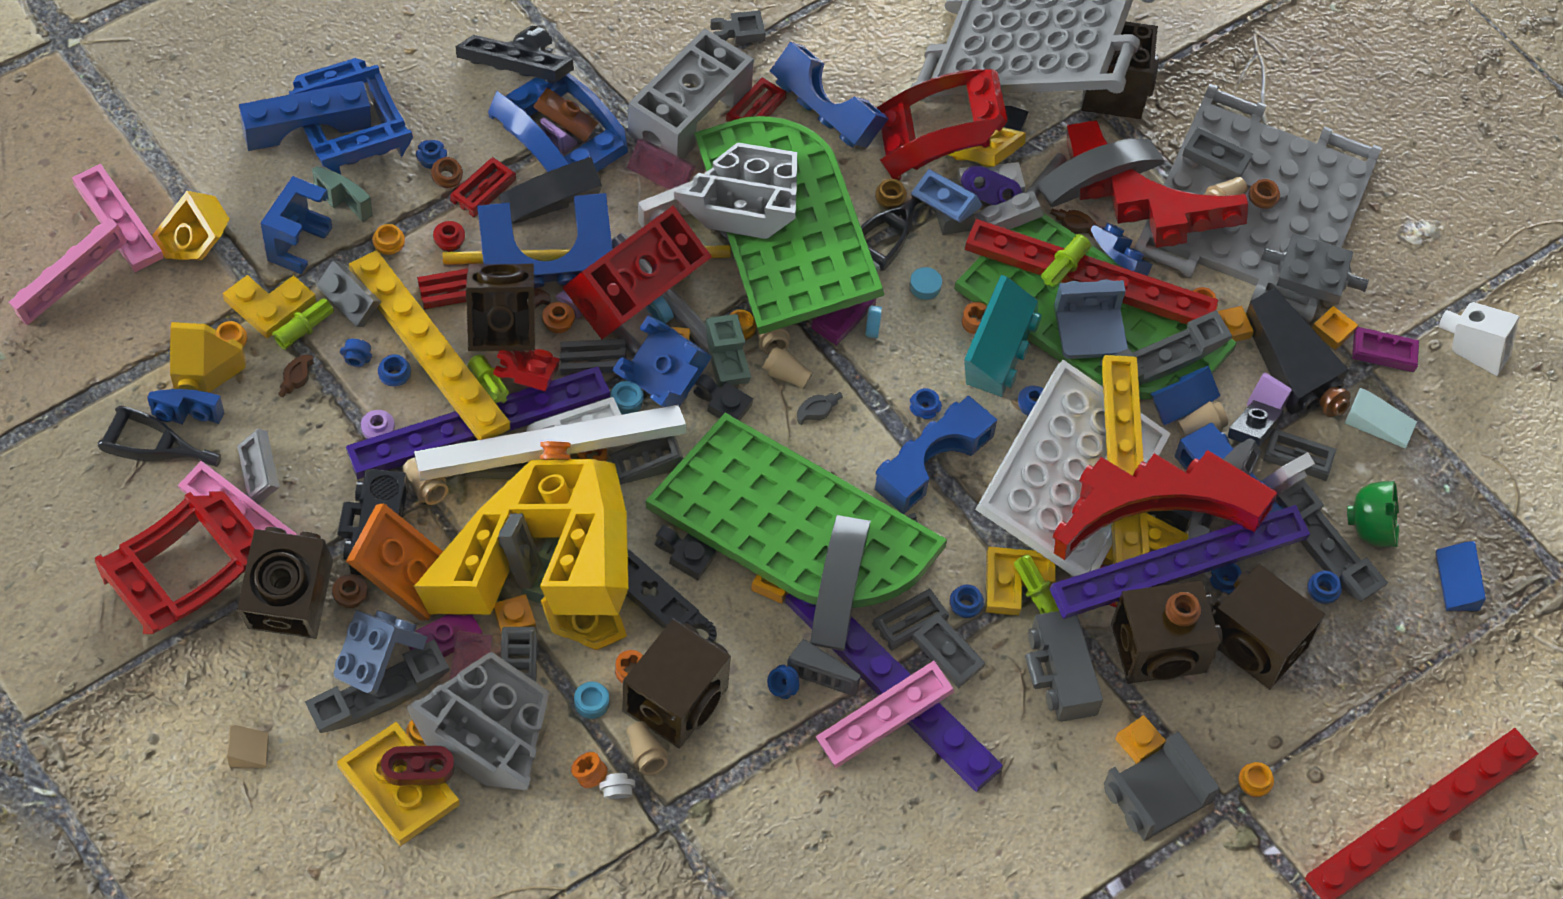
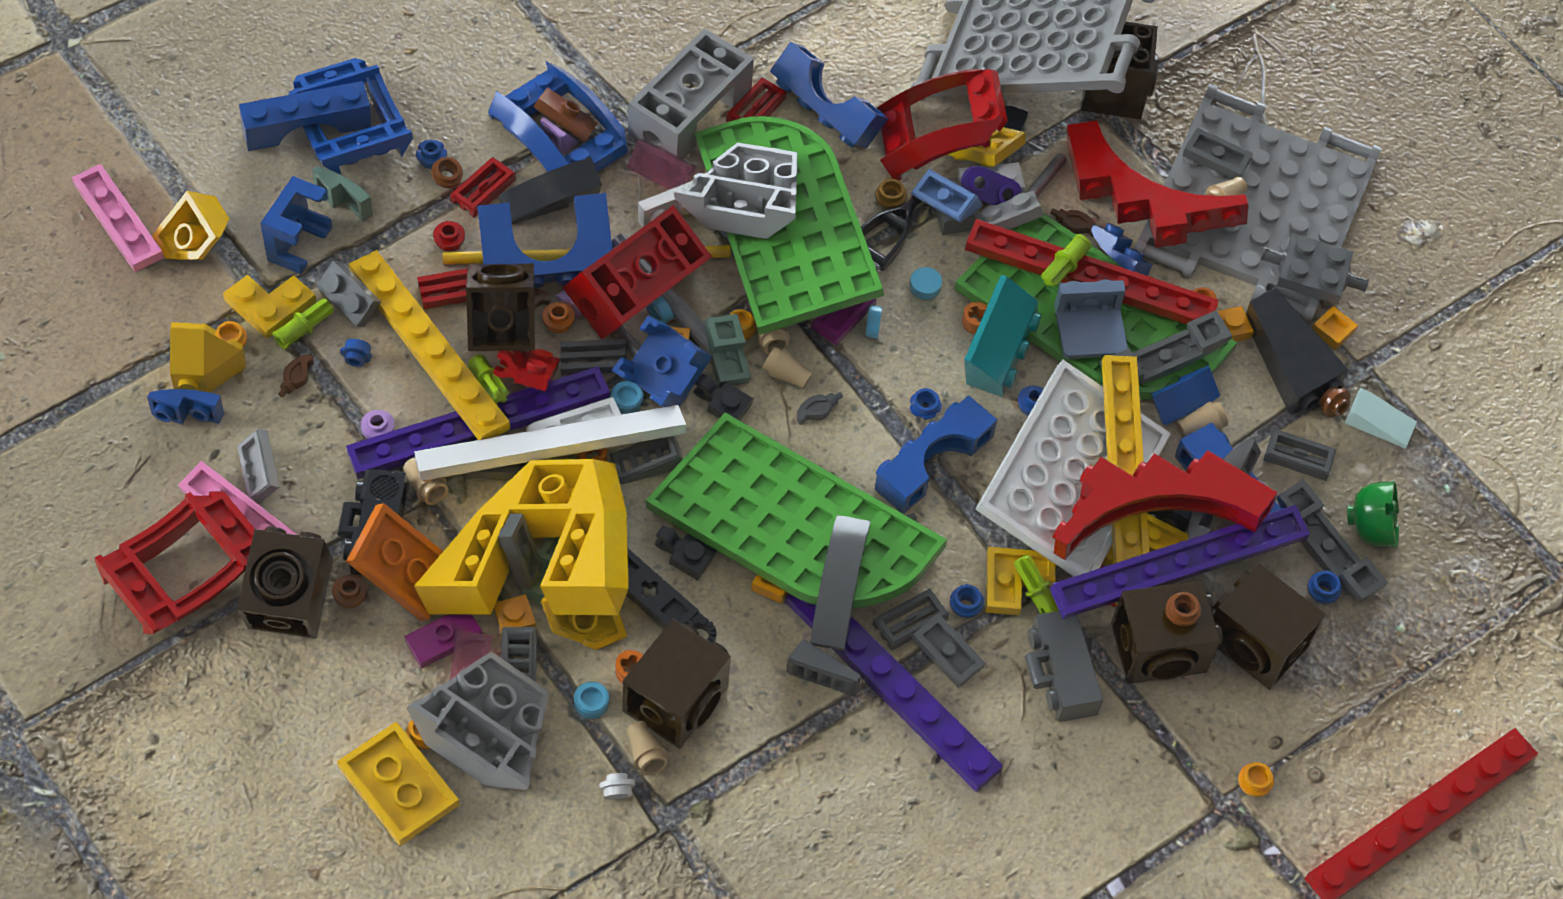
bright pink plate [9,217,127,325] -> none
black piece [97,405,221,467] -> none
tan slope [227,725,269,768] -> none
dark grey slope [305,639,450,733] -> none
sand blue bracket [334,610,427,695] -> none
light orange plate [372,224,405,255] -> none
blue plate [378,354,411,387] -> none
dark red plate [381,745,455,786] -> none
black plate [455,26,574,83] -> none
orange bush [540,441,571,460] -> none
orange bush [571,752,608,788] -> none
dark grey plate [710,10,766,44] -> none
blue plate [767,664,800,699] -> none
bright pink plate [816,661,954,768] -> none
dark grey slope [1038,139,1164,208] -> none
dark grey panel [1104,731,1220,841] -> none
light orange plate [1115,715,1166,764] -> none
blue plate [1210,563,1242,594] -> none
black plate [1228,400,1284,447] -> none
lavender slope [1247,372,1292,410] -> none
dark orange plate [1248,179,1280,209] -> none
white plate [1262,452,1315,495] -> none
magenta plate [1352,327,1419,372] -> none
blue slope [1435,541,1486,611] -> none
white torso [1439,302,1520,376] -> none

